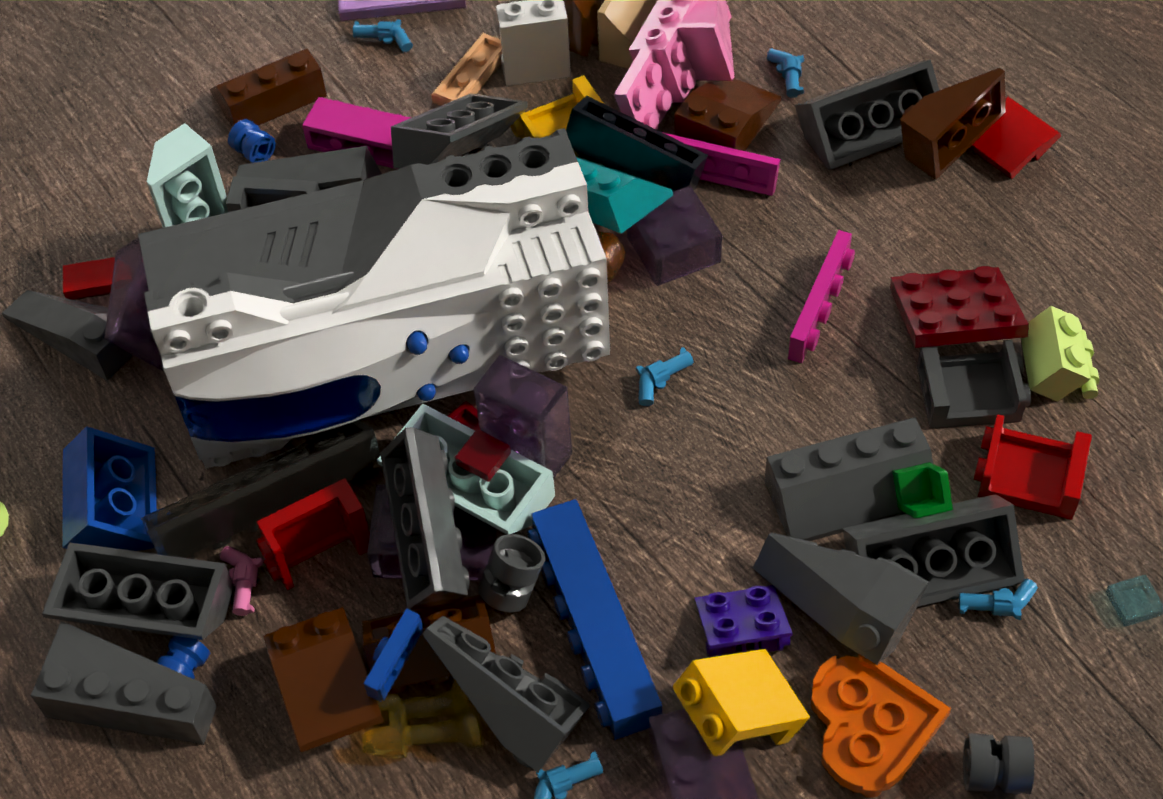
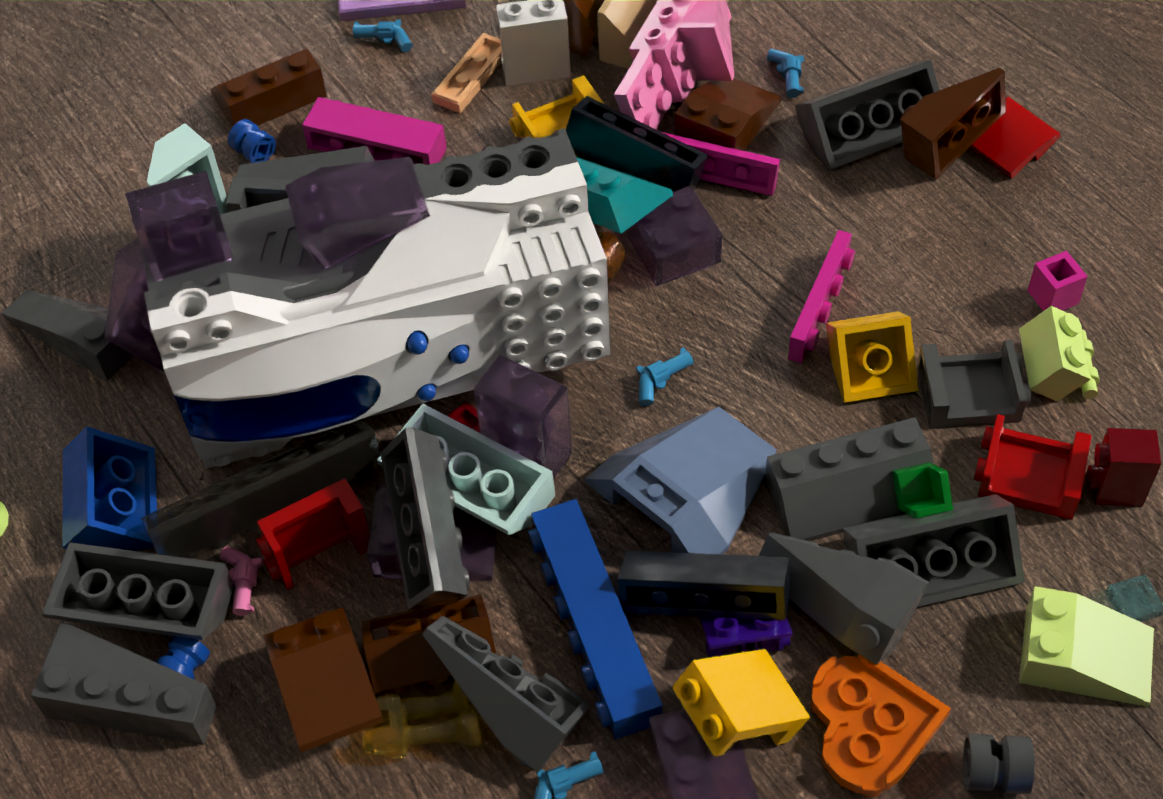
red tile [63,254,138,299] -> none
blue plate [363,608,424,702] -> none
dark grey slope [391,93,528,169] -> none
dark red tile [455,429,511,482] -> none
dark grey wheel [478,534,545,612] -> none
dark red plate [890,266,1029,348] -> none
dark azure piece [959,579,1038,620] -> none
none -> clear purple brick [125,171,234,281]
none -> clear purple slope [285,157,430,270]
none -> sand blue wedge [585,407,777,554]
none -> black brick [617,550,791,621]
none -> yellow slope [826,311,919,403]
none -> yellowish green slope [1019,586,1154,707]
none -> dark pink brick [1027,250,1088,311]
none -> dark red brick [1086,428,1161,507]

